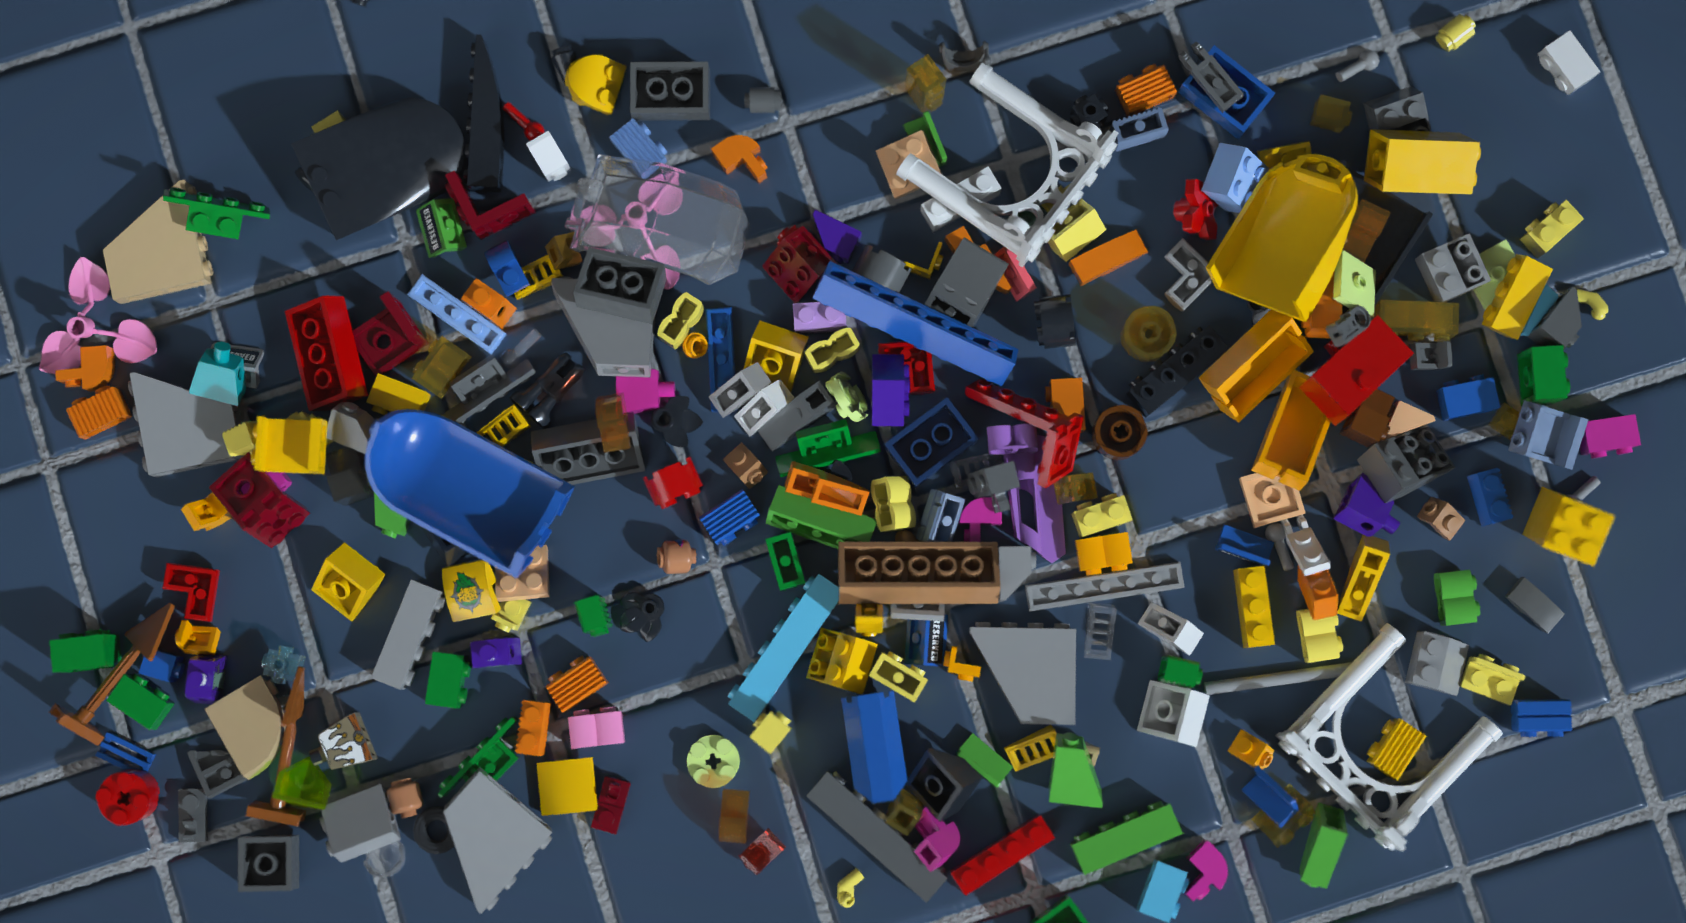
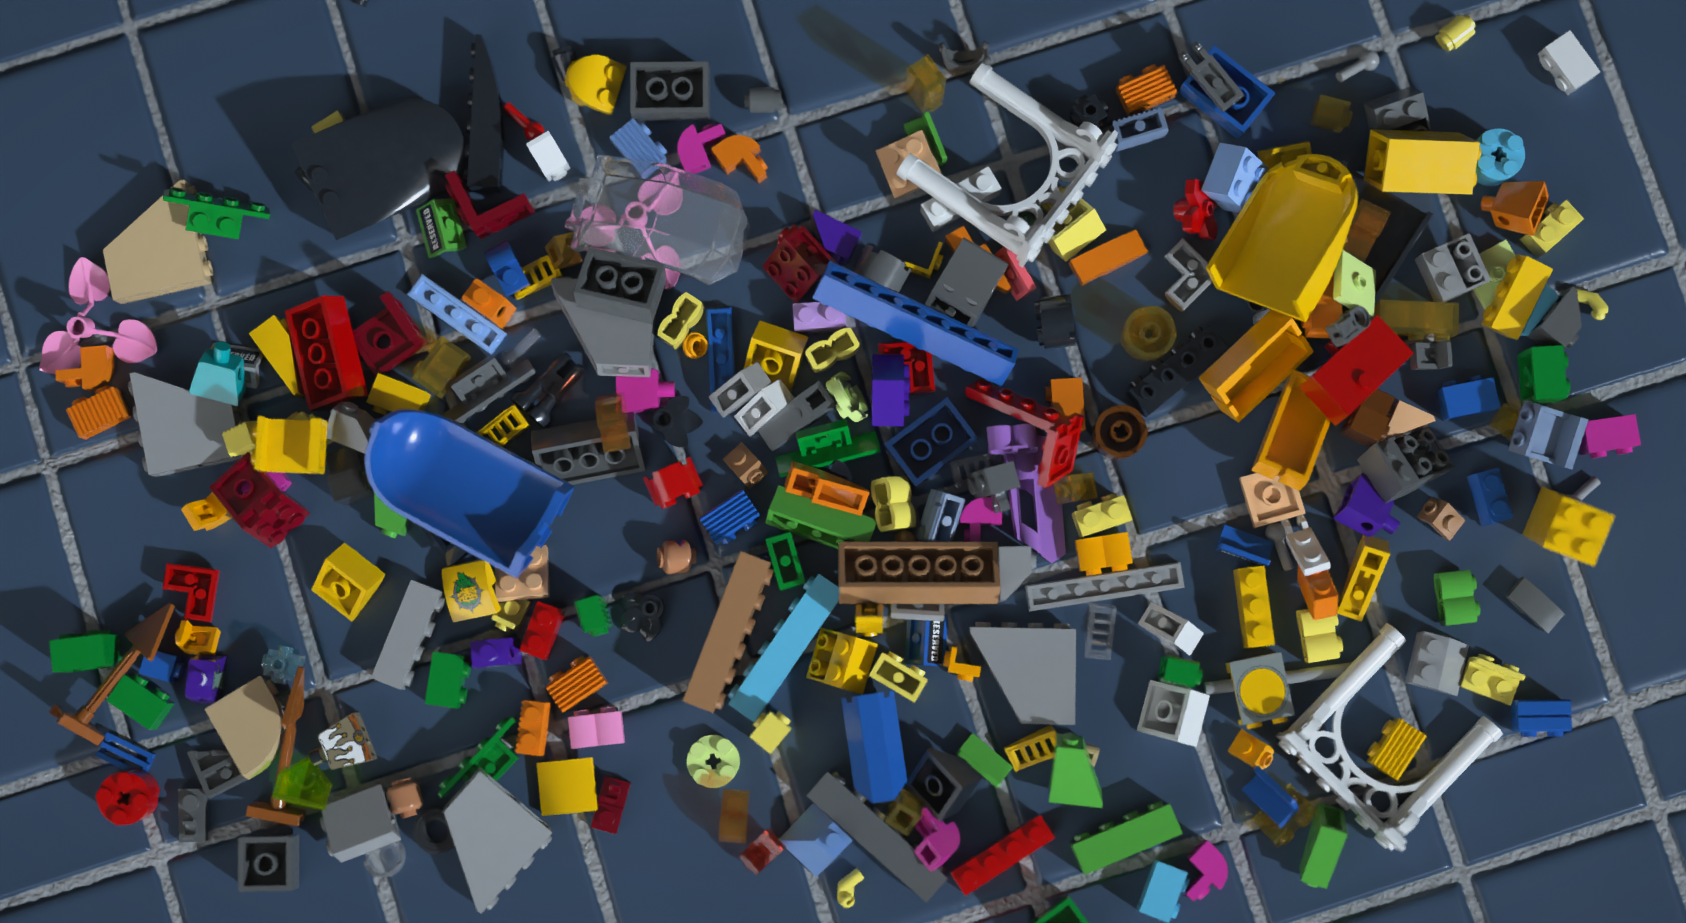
none -> yellow slope [249,315,304,398]
none -> red brick [519,601,566,660]
none -> dark pink brick [678,124,726,177]
none -> medium nougat brick [683,551,775,713]
none -> medium blue slope [778,803,853,877]
none -> panel [1225,652,1295,729]
none -> medium azure brick [1476,129,1525,186]
none -> orange torso [1481,181,1550,236]

